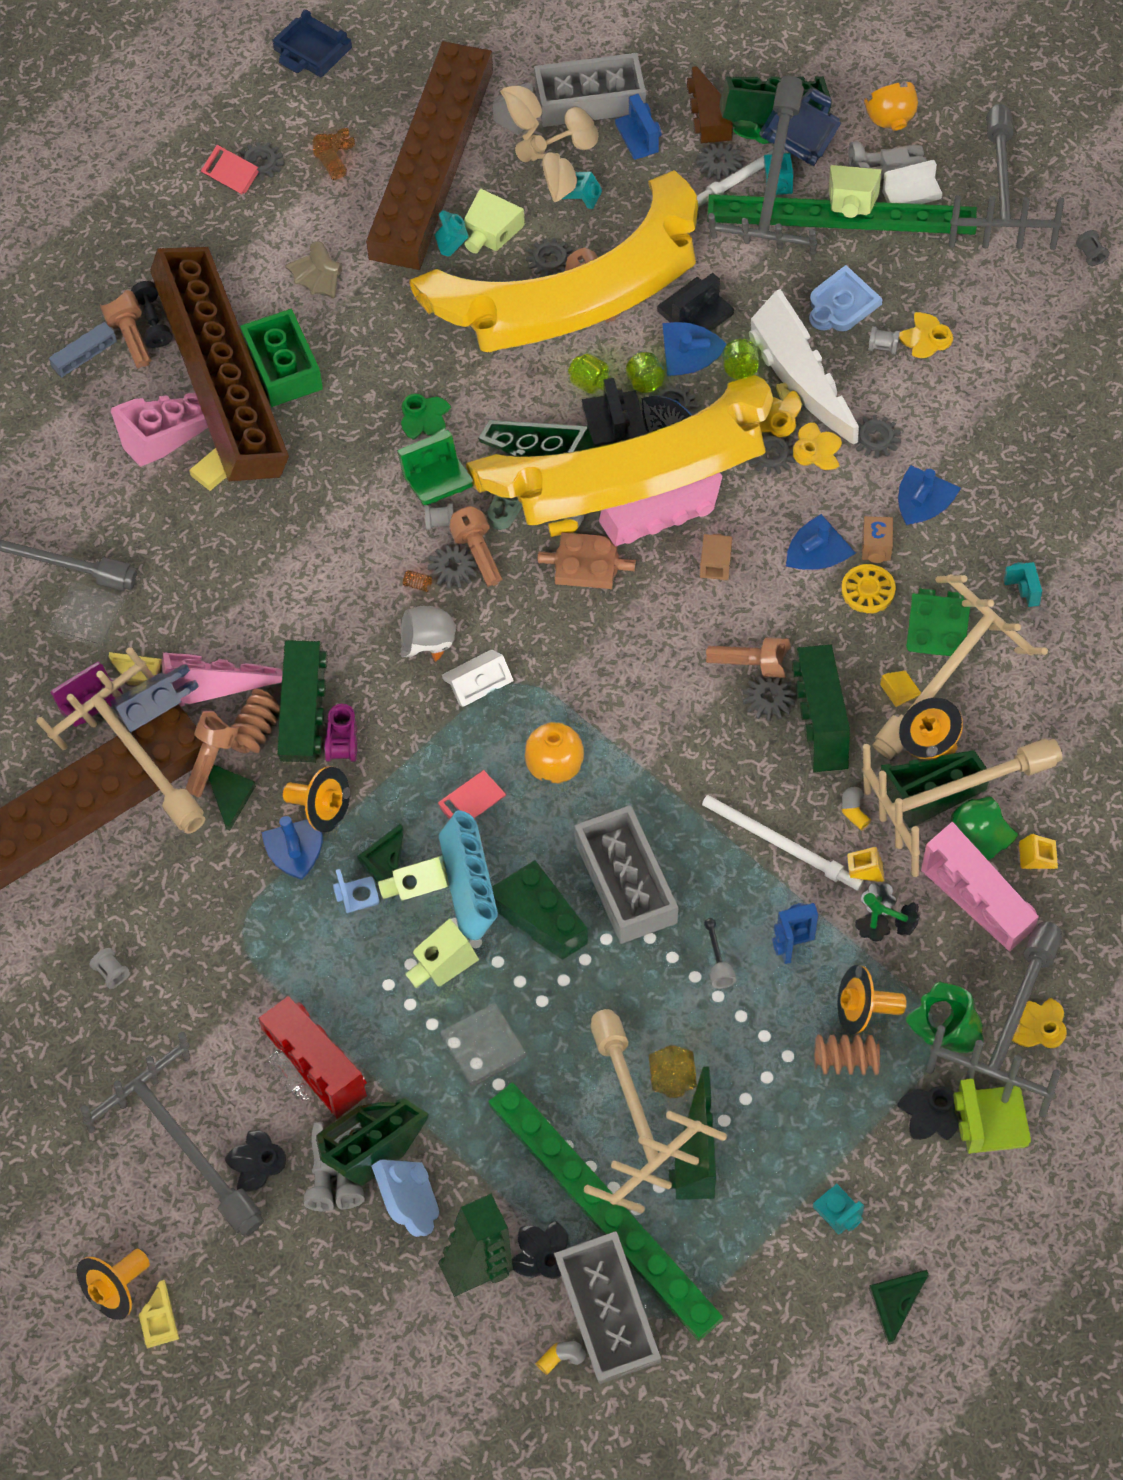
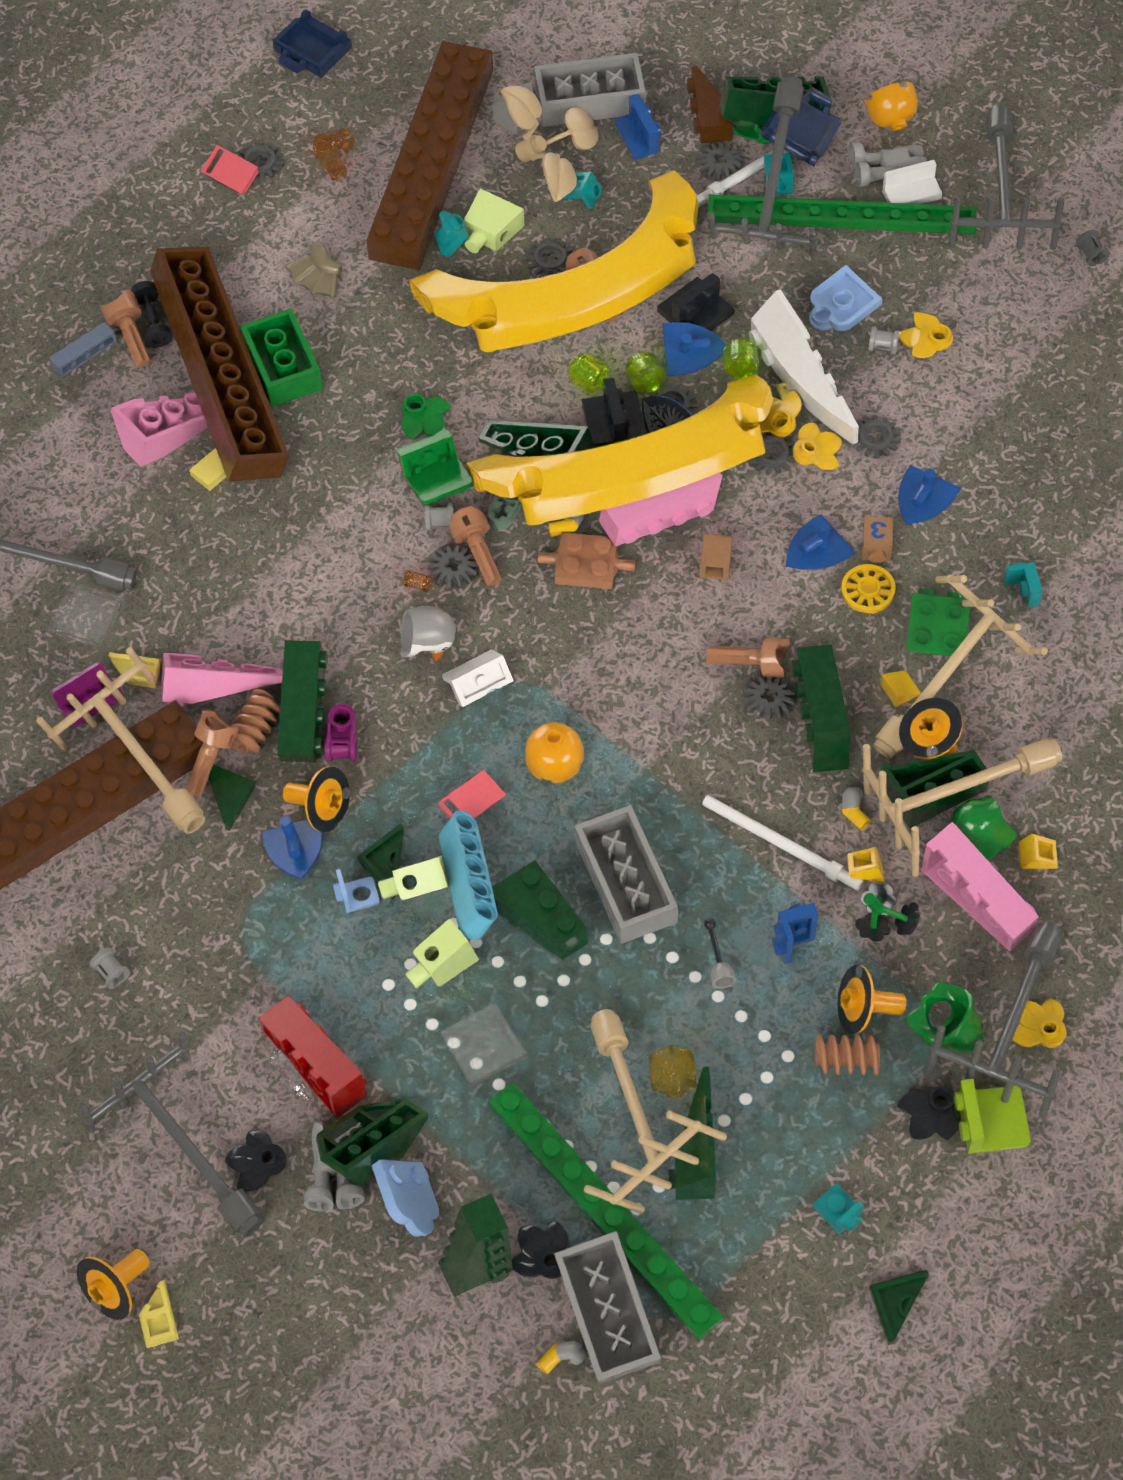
hinge [110,664,199,732] -> none
yellowish green torso [829,165,882,218] -> none

